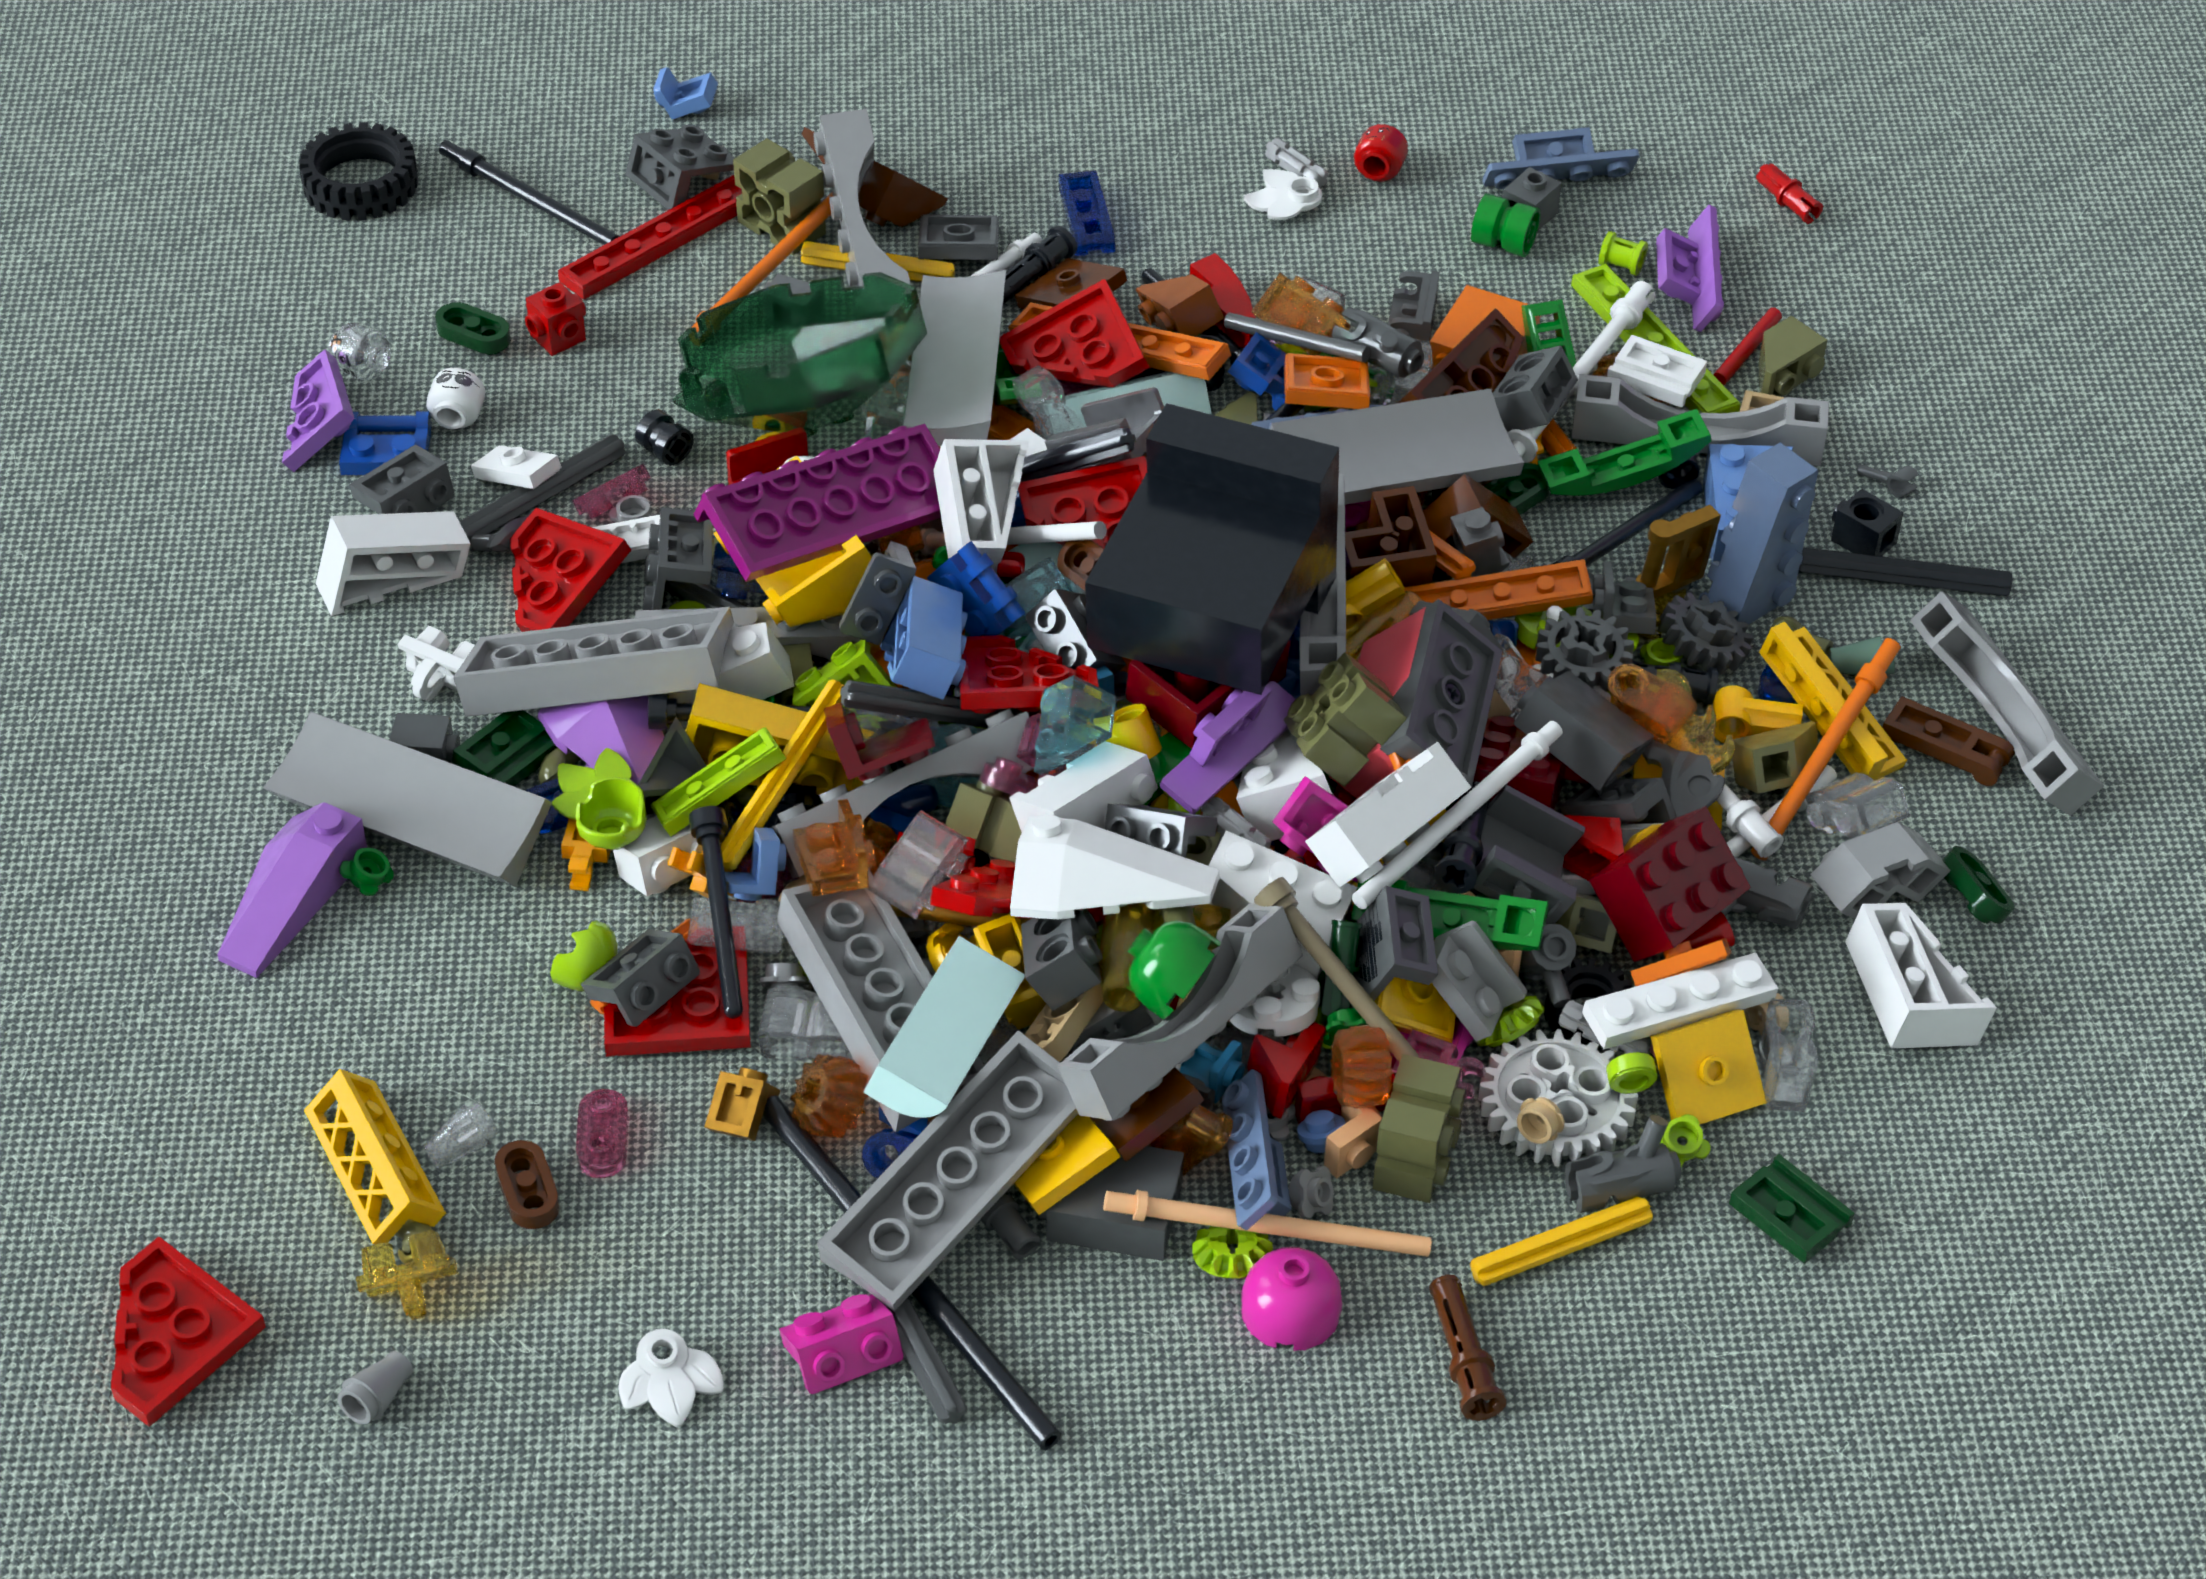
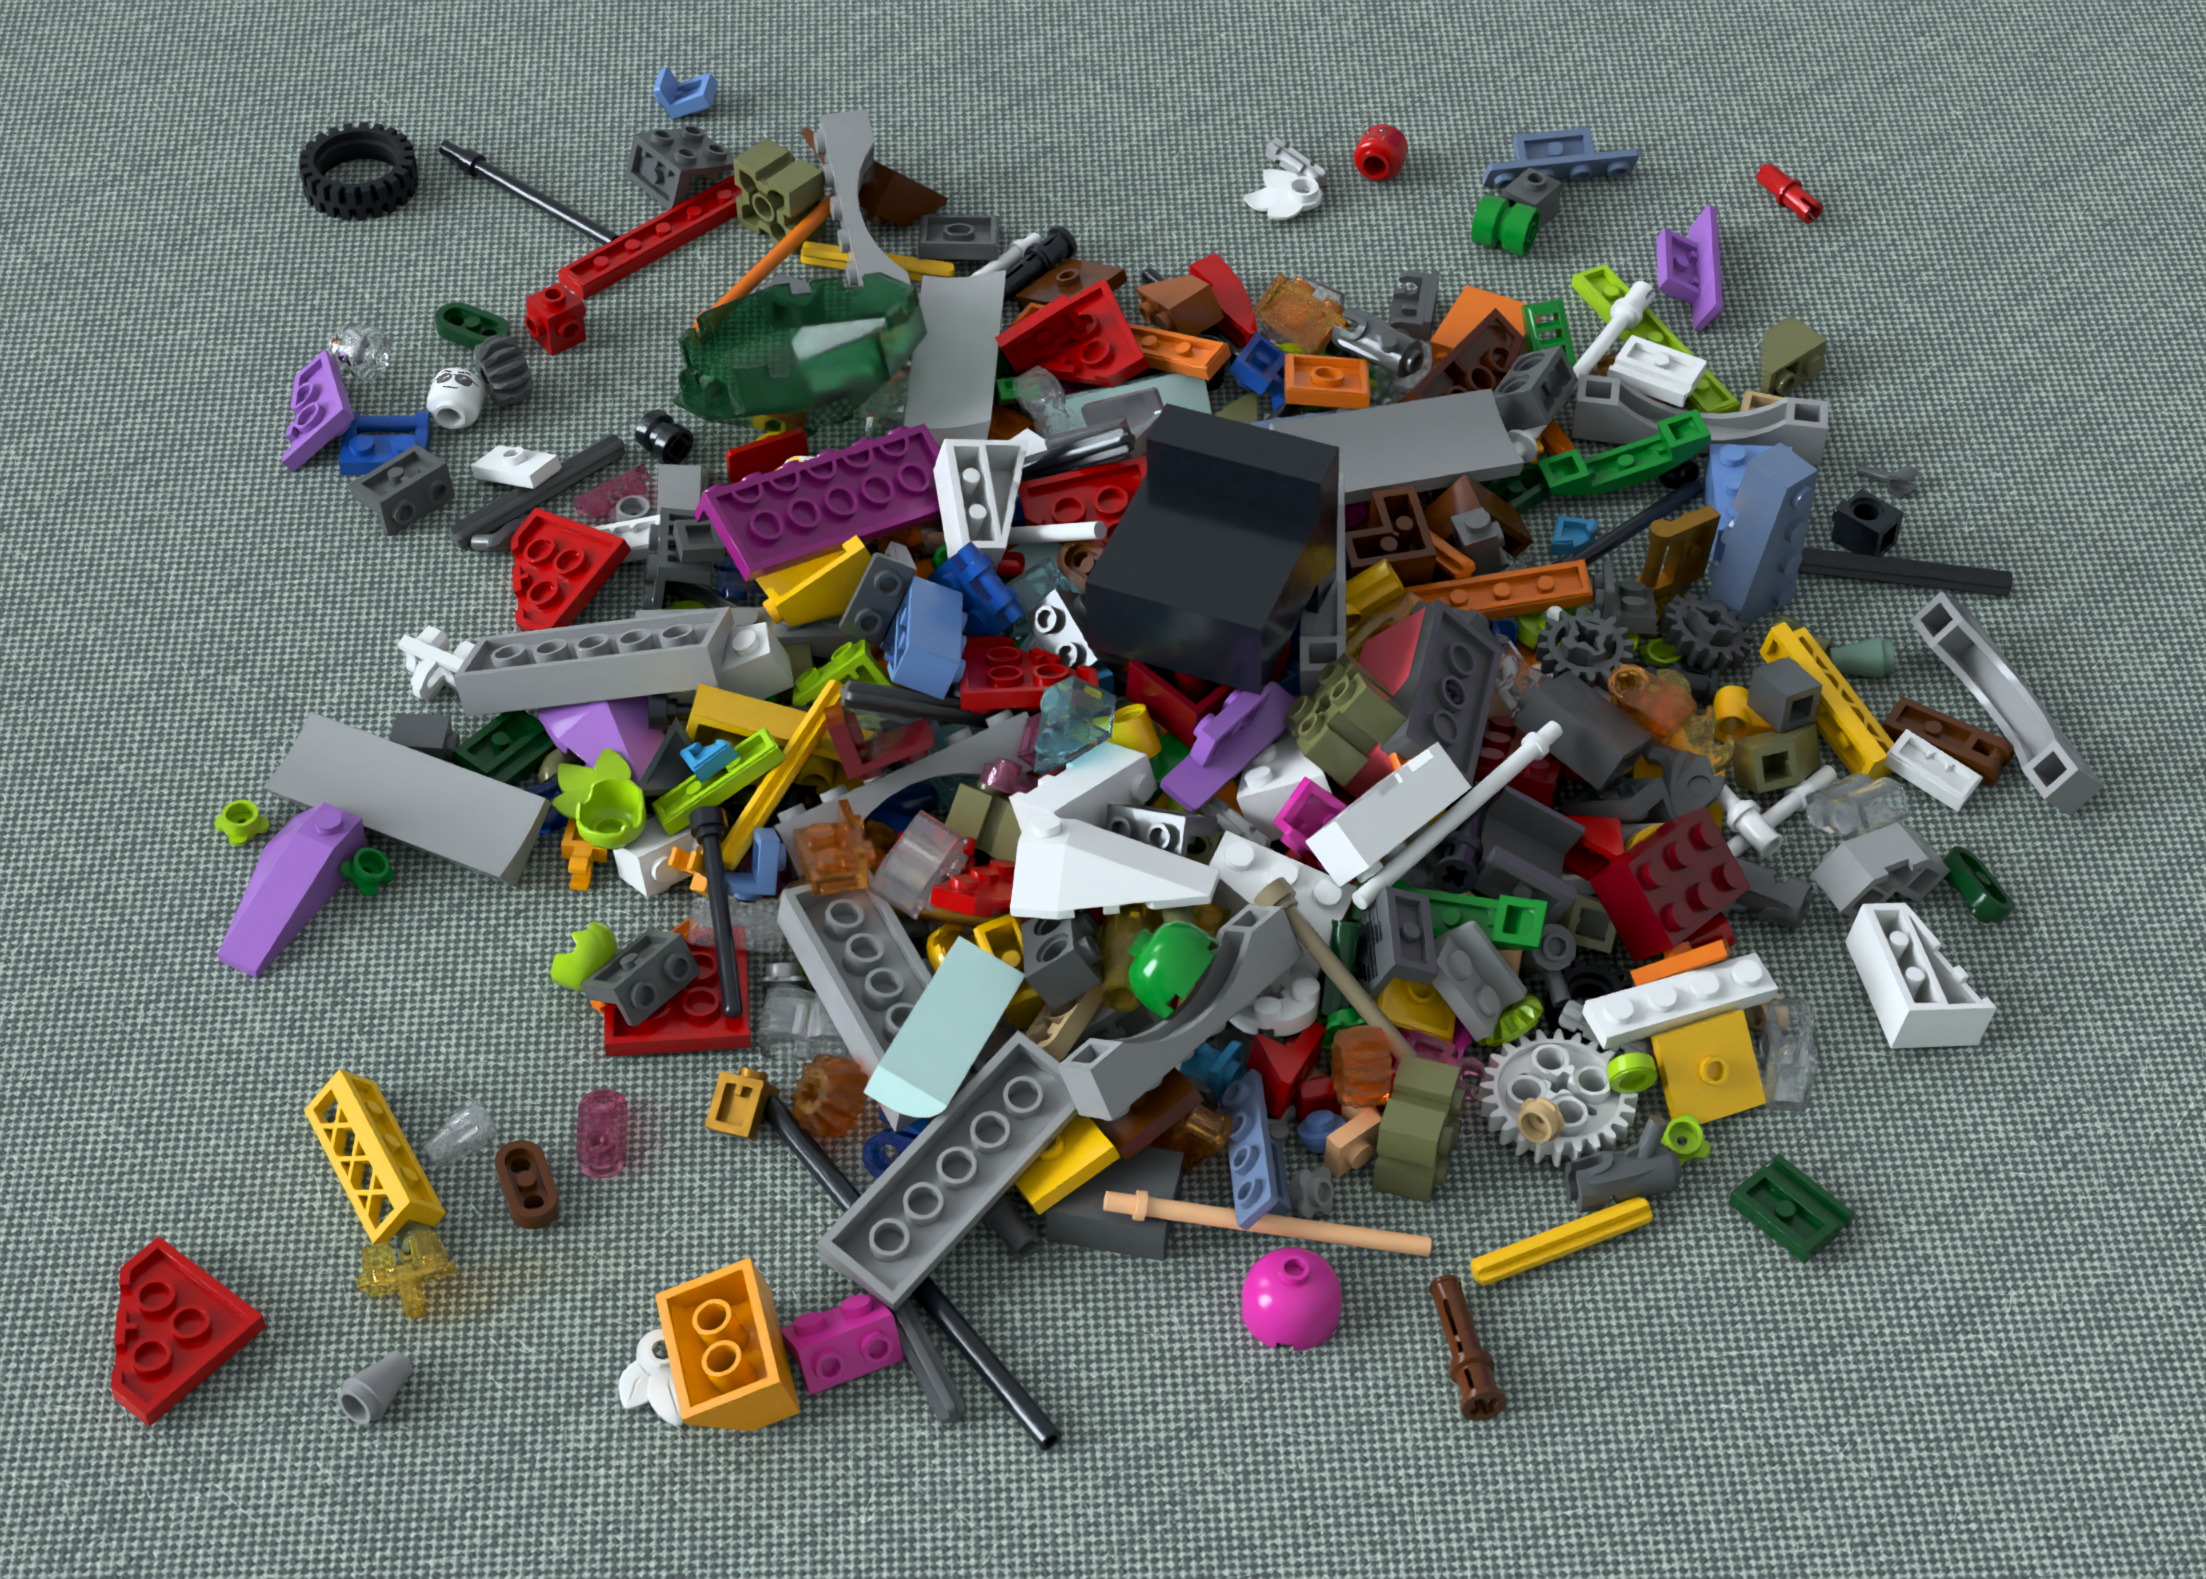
white wedge [316,511,471,616] -> none
clear blue plate [1058,170,1115,256] -> none
lime gear [1192,1226,1273,1279] -> none
dark grey bar [1224,312,1371,363] -> none
lime bush [1598,231,1648,276] -> none
red bar [1713,307,1782,386] -> none
orange bar [1751,638,1901,861] -> none
none -> lime plate [214,800,270,846]
none -> dark grey gear [473,334,534,407]
none -> light orange slope [655,1257,801,1431]
none -> light grey slope [657,464,711,515]
none -> dark grey plate [673,519,726,563]
none -> dark azure tile [679,739,739,783]
none -> red plate [994,294,1086,372]
none -> dark azure tile [1550,515,1599,555]
none -> dark grey brick [1747,657,1823,733]
none -> white plate [1884,729,1983,812]

